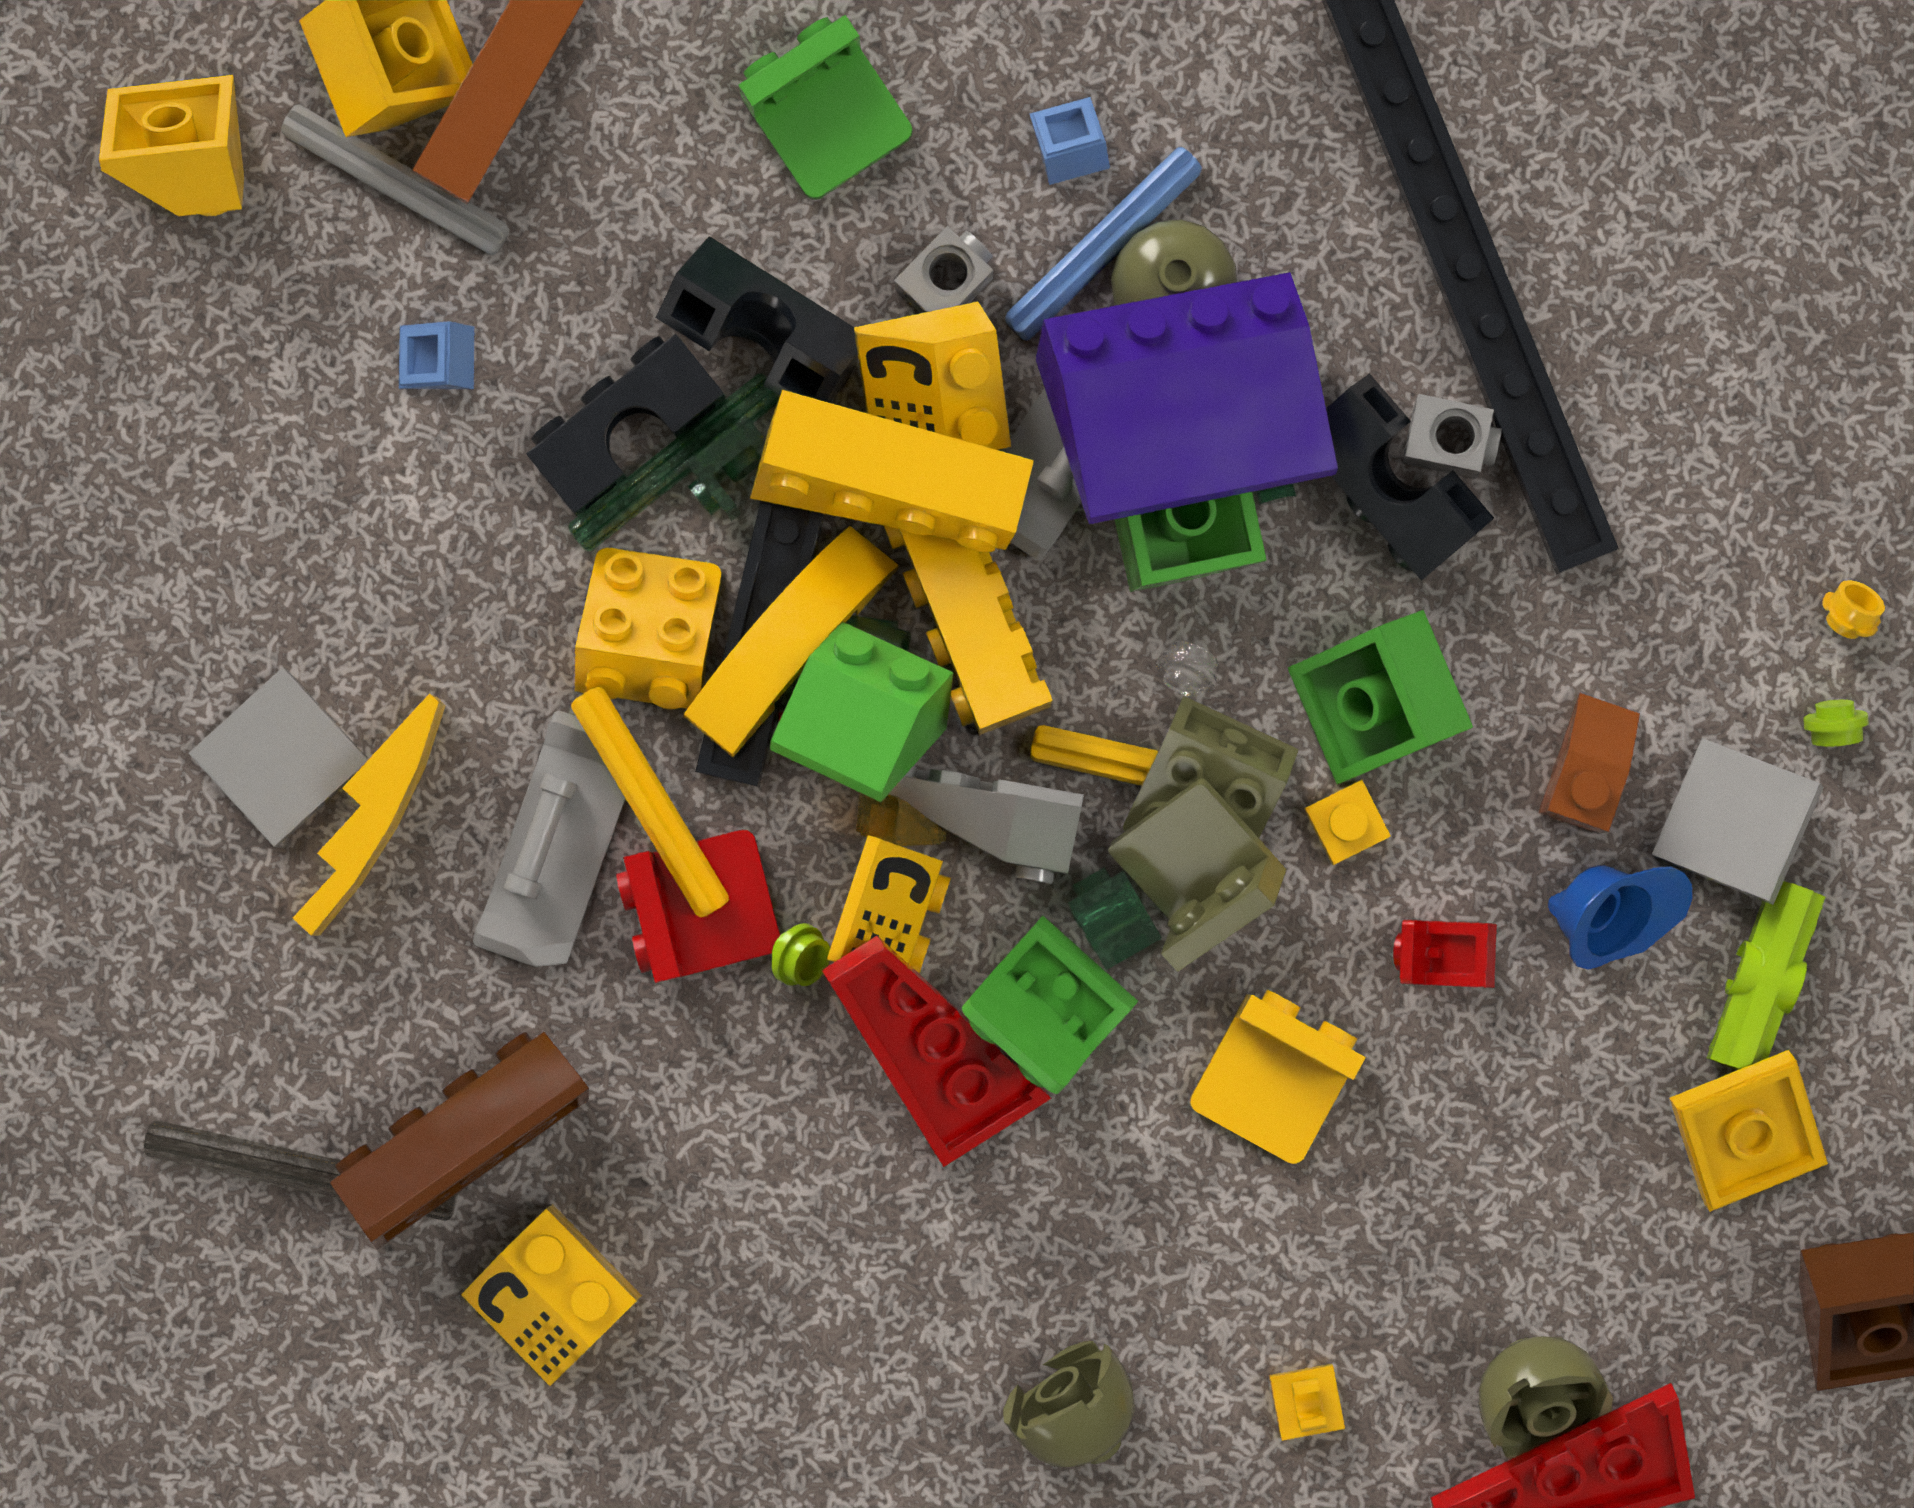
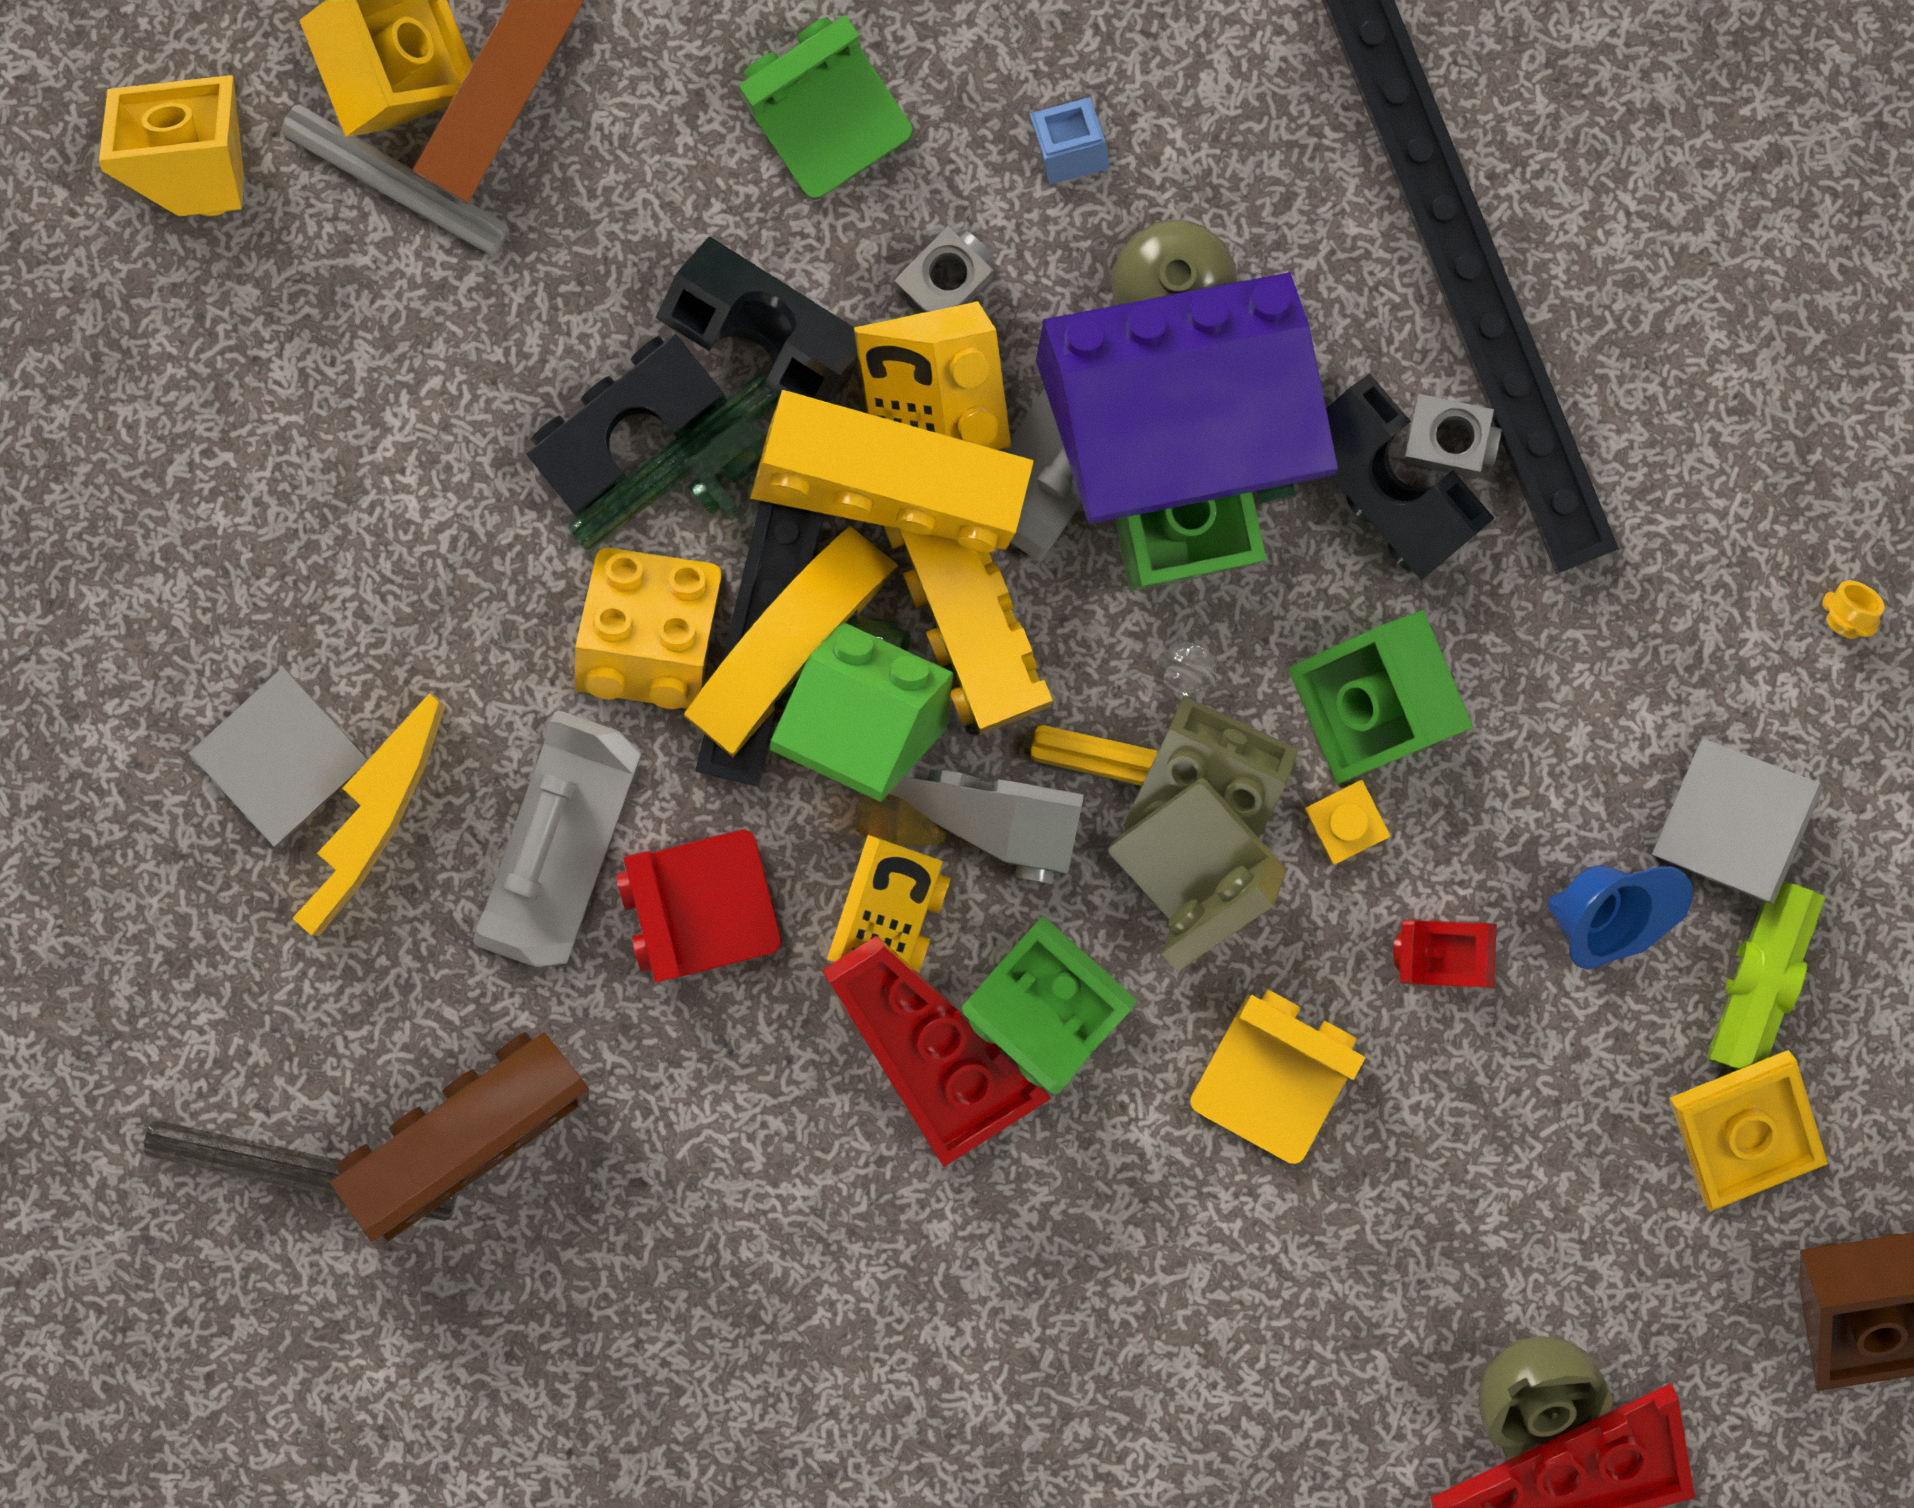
medium blue slope [399,321,474,389] -> none
yellow slope [461,1204,642,1386] -> none
yellow axle [571,687,729,917] -> none
lime plate [772,923,830,986] -> none
olive cylinder [1003,1341,1135,1467] -> none
medium blue axle [1005,147,1202,341] -> none
clear green brick [1066,867,1162,970] -> none
yellow tile [1269,1364,1345,1441] -> none
dark orange slope [1538,693,1640,834] -> none
lime plate [1803,699,1869,747] -> none

